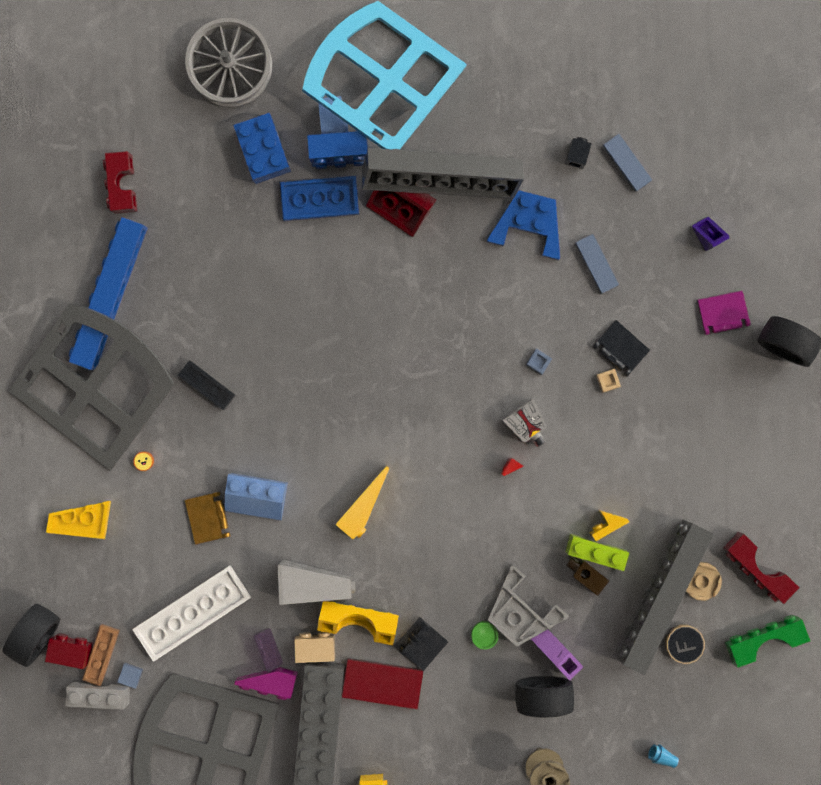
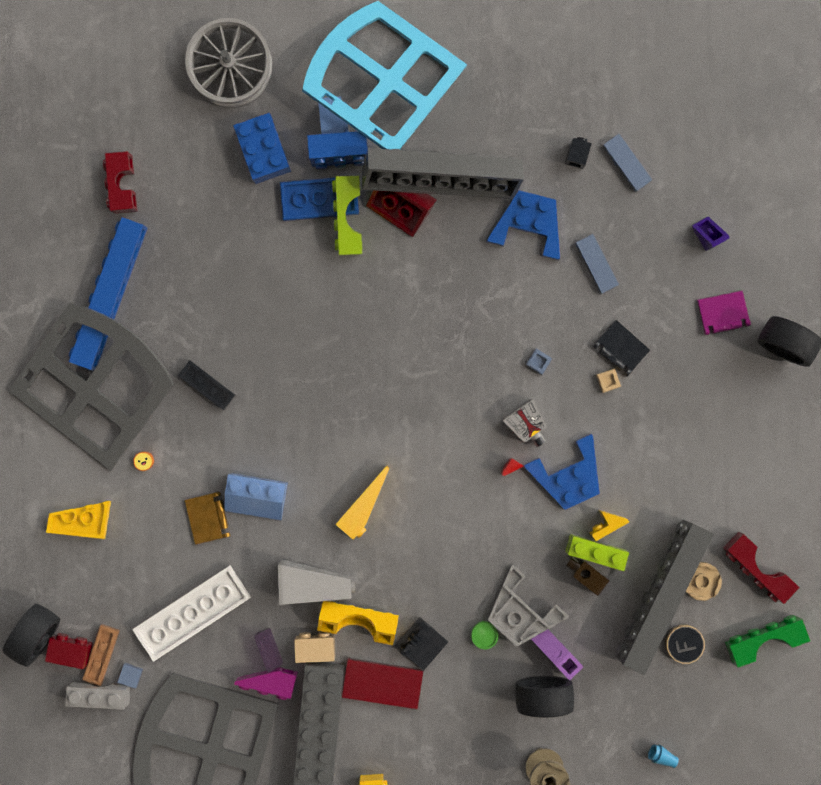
none -> lime arch [332,176,363,255]
none -> blue wing [524,434,600,510]

